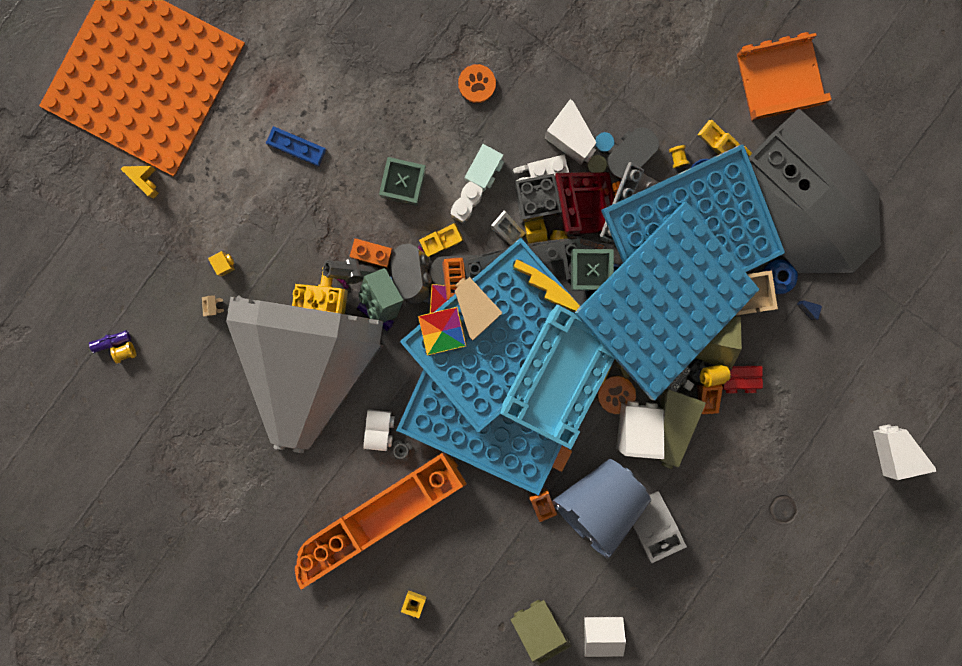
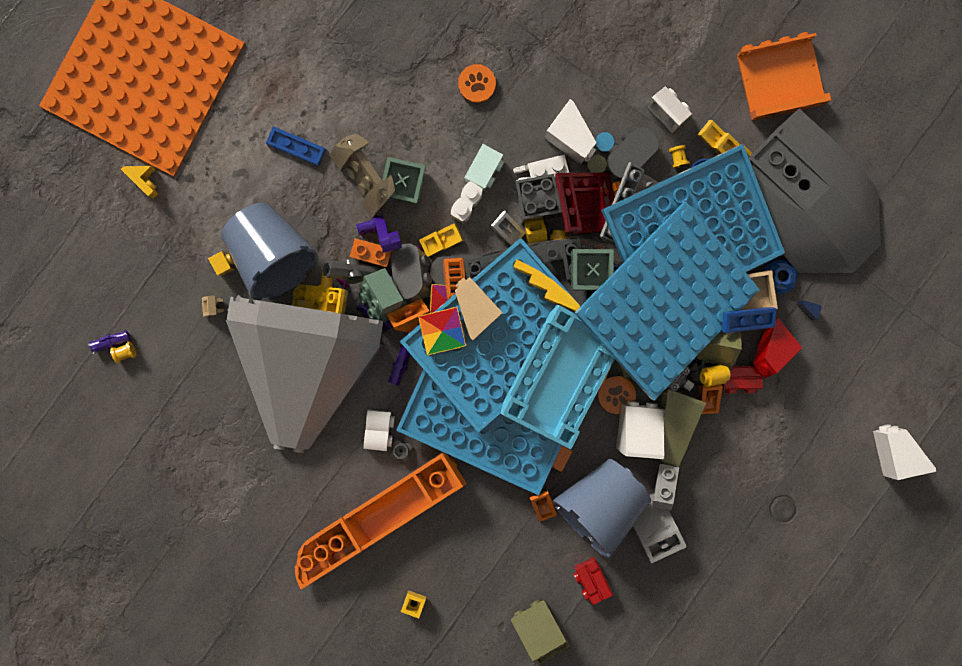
white slope [584,617,626,657] -> none
none -> sand blue cone [222,203,319,301]
none -> dark tan piece [329,134,395,218]
none -> dark purple beam [356,215,402,253]
none -> orange slope [386,299,430,333]
none -> dark purple pin [388,346,411,386]
none -> red brick [573,557,613,605]
none -> white slope [646,86,692,133]
none -> light grey brick [652,464,679,511]
none -> blue tile [722,307,776,333]
none -> red slope [753,318,802,378]

